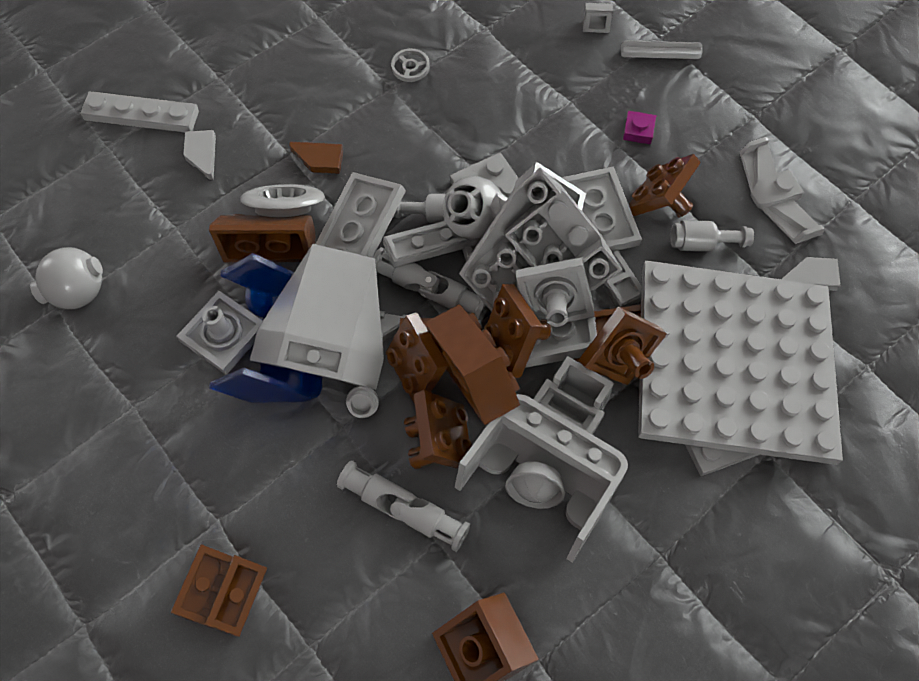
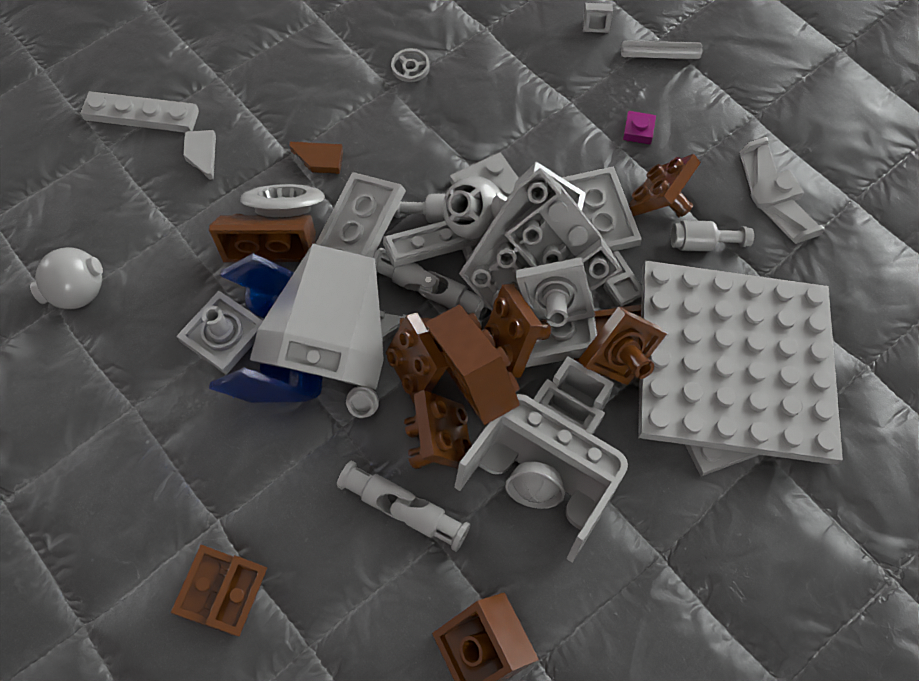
light grey tile [782,257,841,291] -> none

